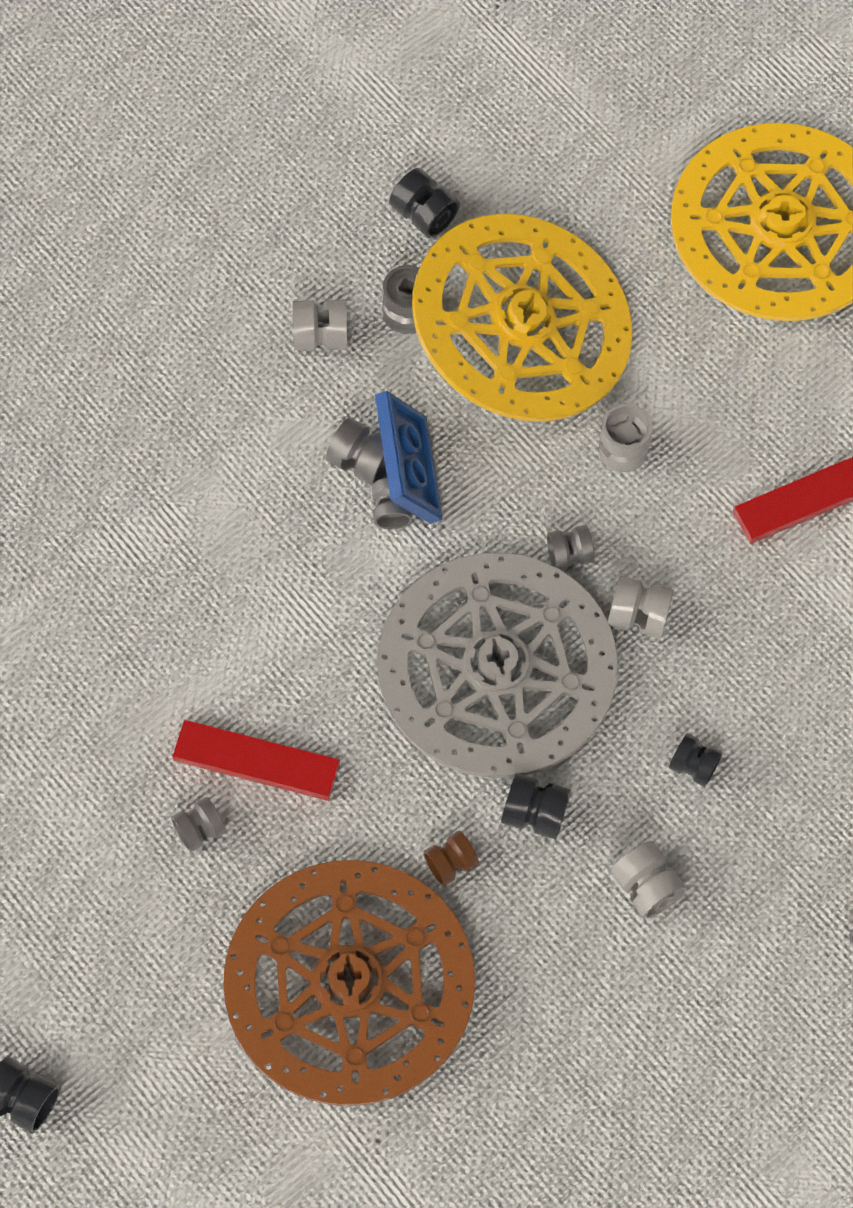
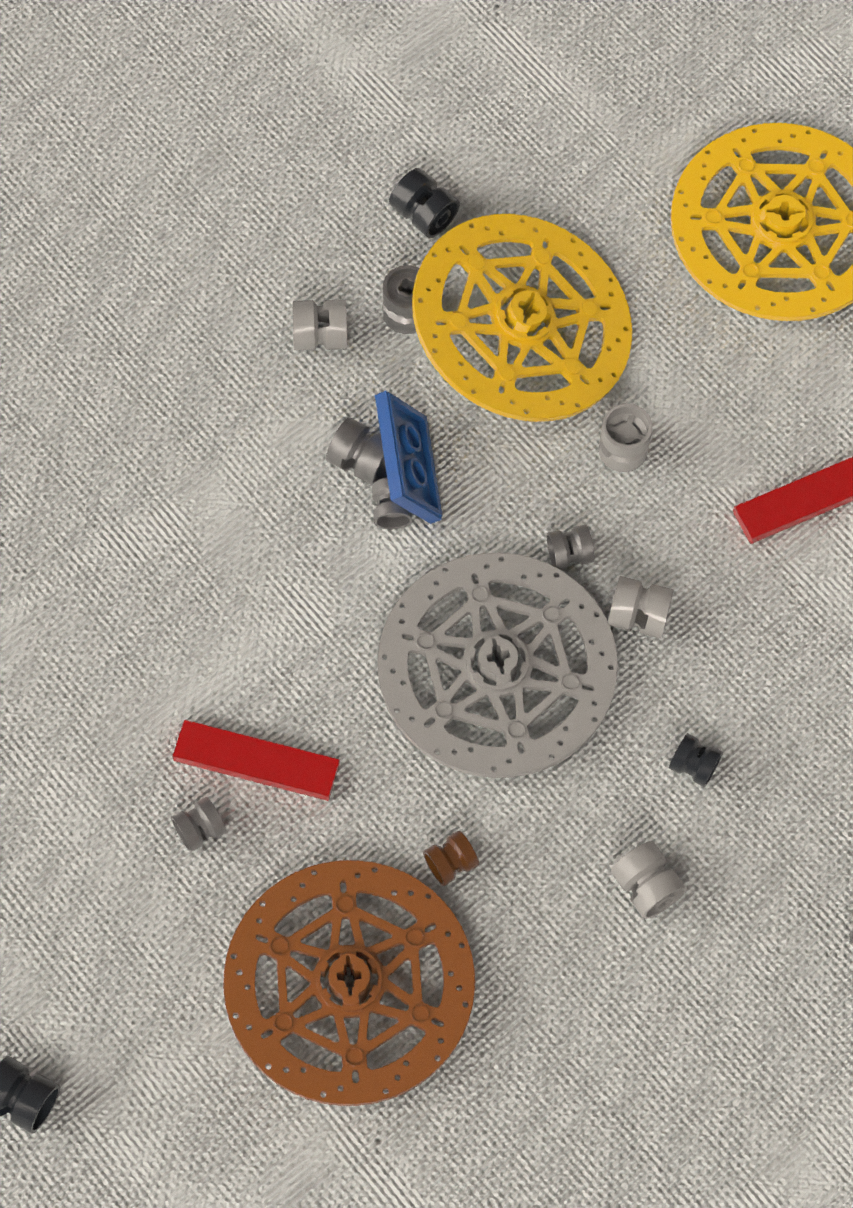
black wheel [501,773,571,840] -> none

